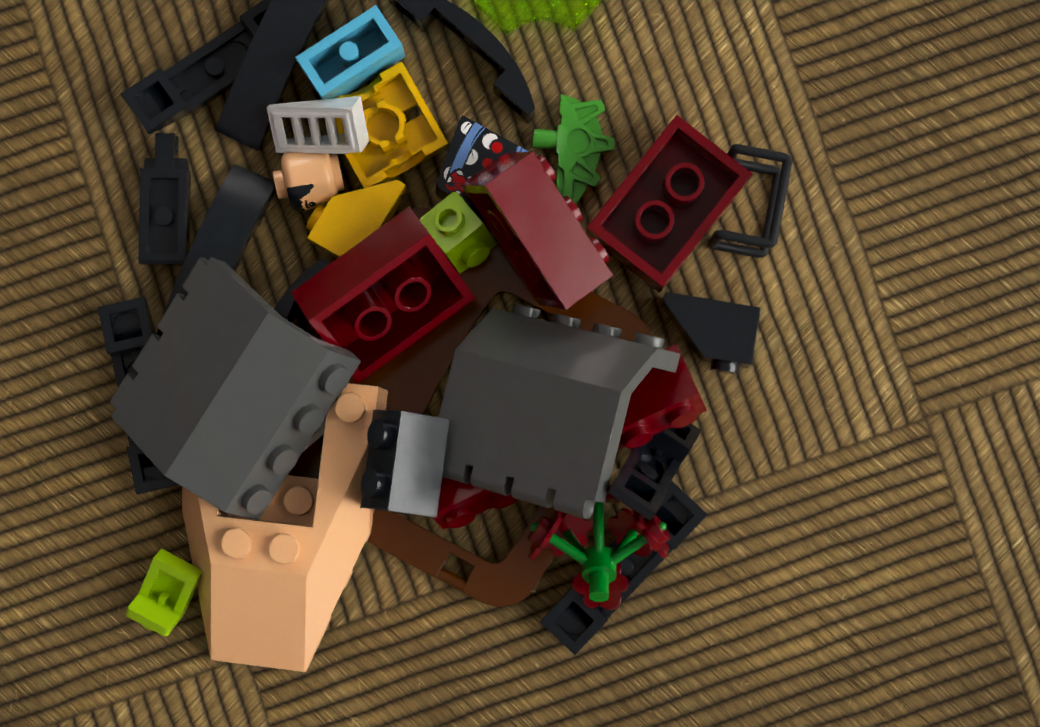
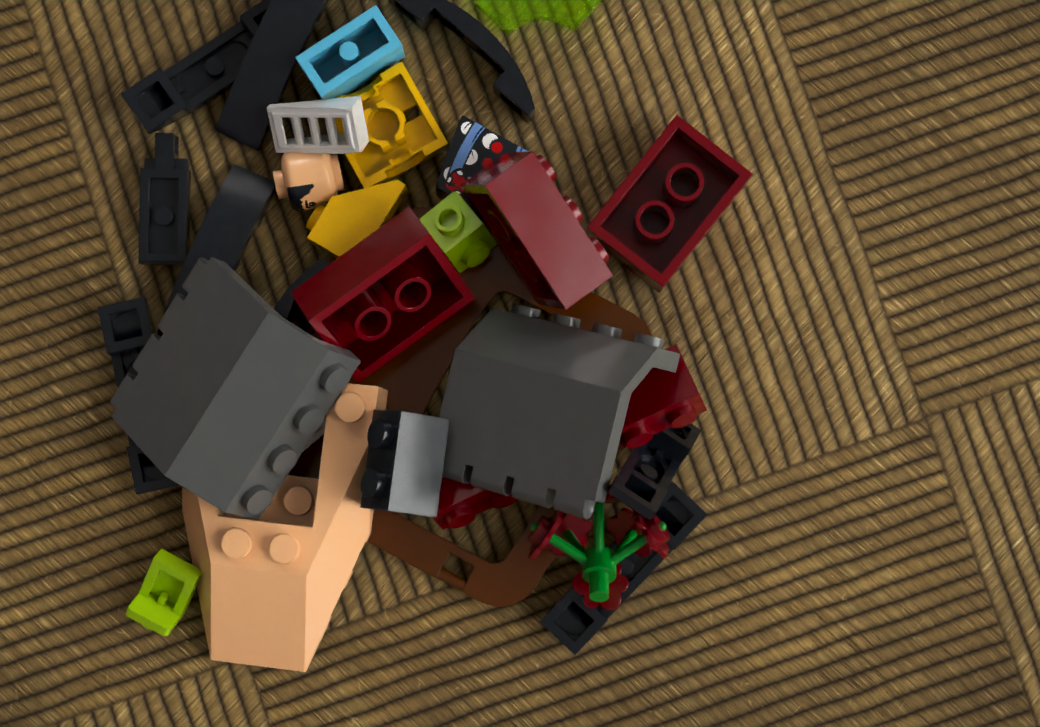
bright green piece [532,94,615,204] -> none
black slope [661,292,761,374] -> none
black piece [708,144,792,258] -> none

